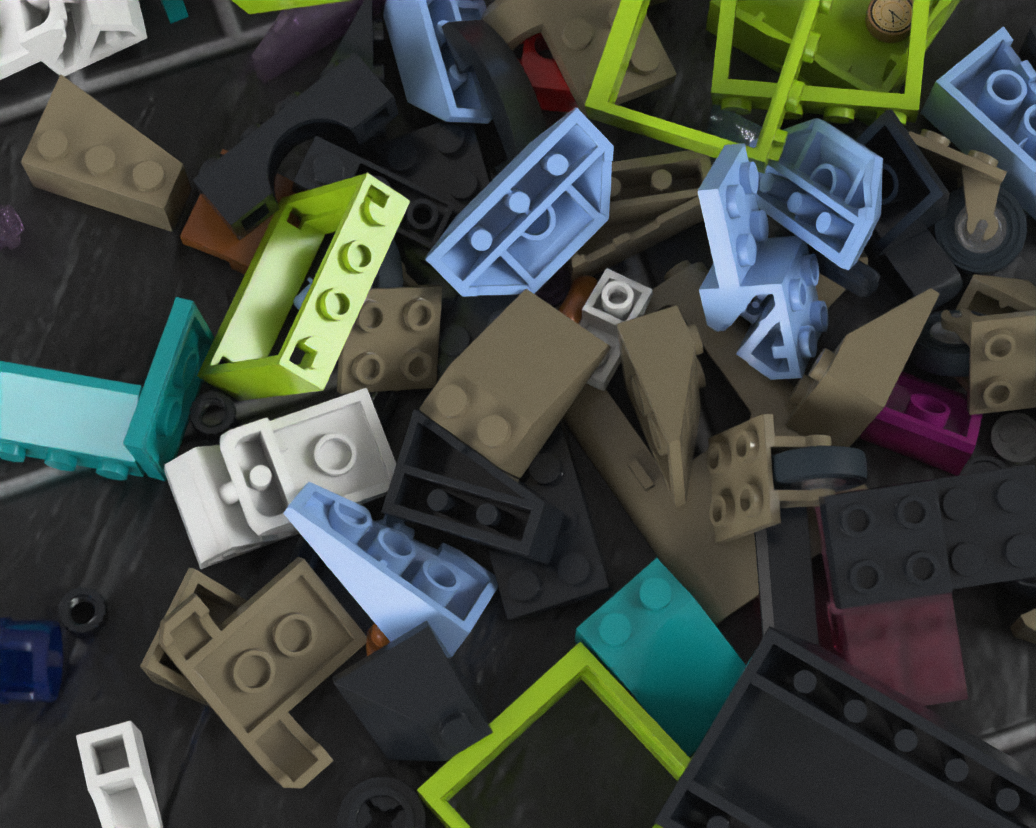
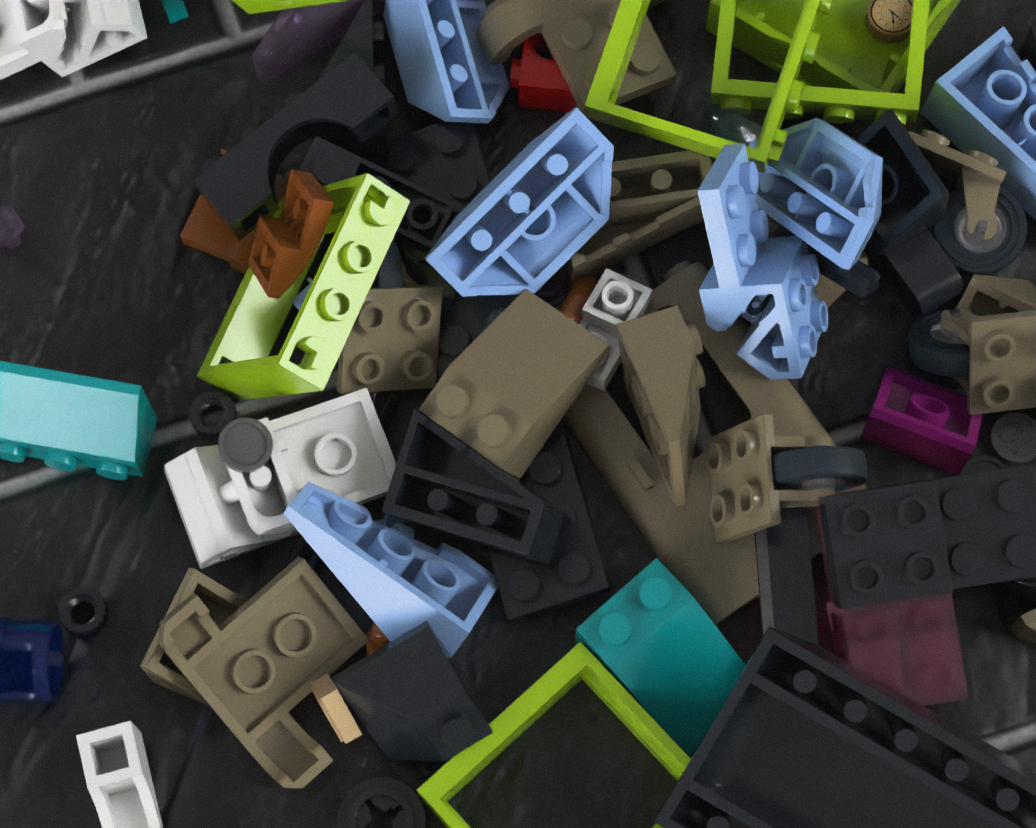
dark tan wedge [21,74,192,232] -> none
teal tile [123,297,215,481] -> none
black slope [442,19,547,175] -> none
dark tan slope [785,288,940,447] -> none
none -> dark grey piece [218,418,273,473]
none -> dark orange slope [248,169,334,299]
none -> tan tile [310,674,362,744]

